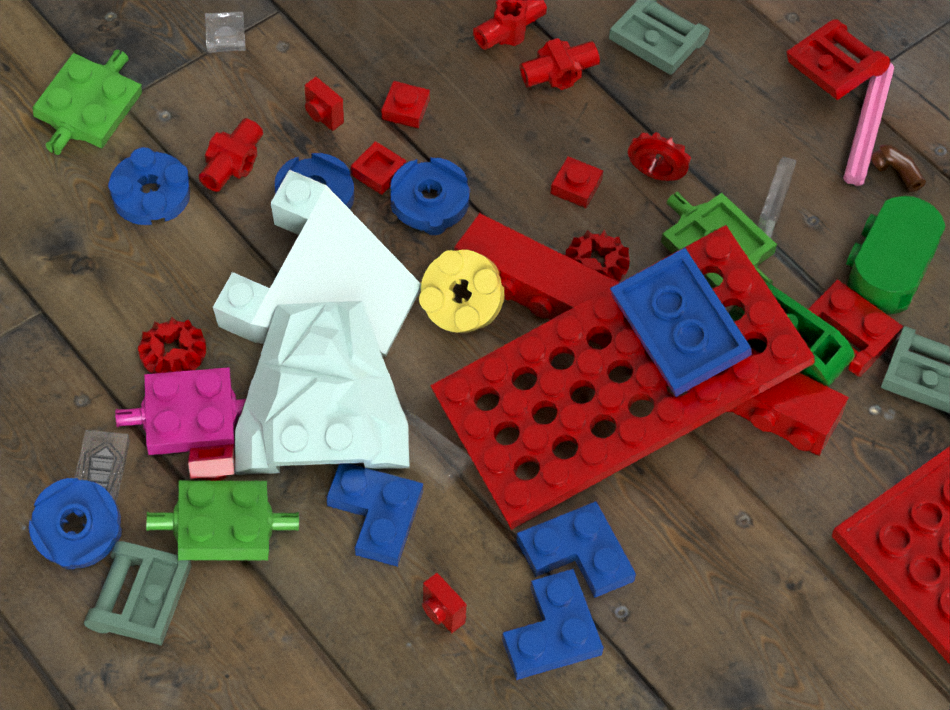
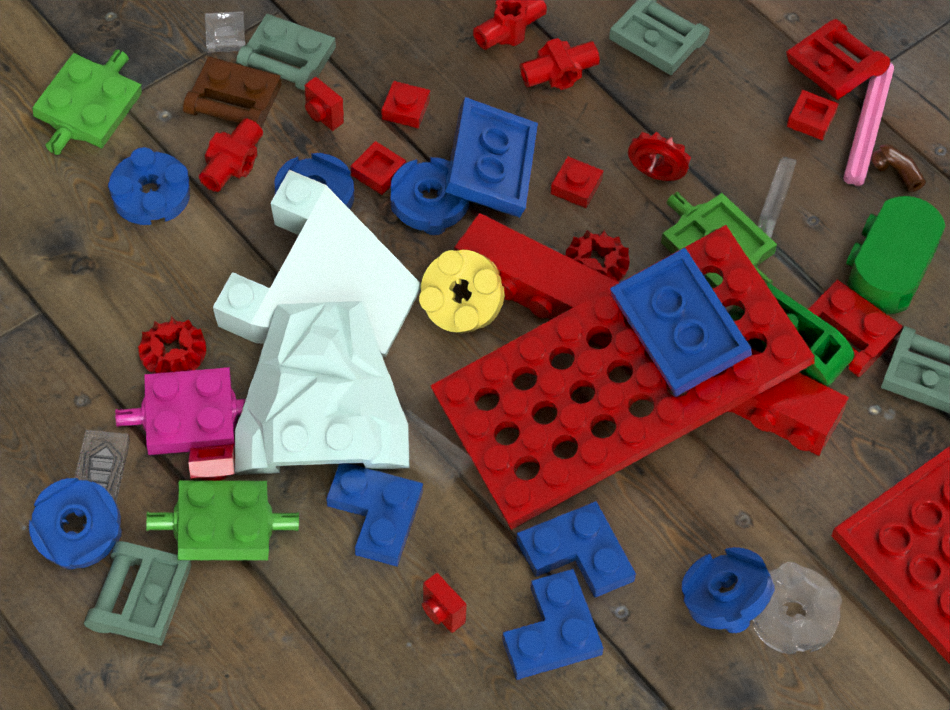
none -> reddish brown plate [183,56,282,128]
none -> sand green plate [236,14,336,91]
none -> blue plate [445,97,538,218]
none -> blue plate [682,547,775,633]
none -> clear plate [753,562,842,654]
none -> red plate [787,90,839,141]

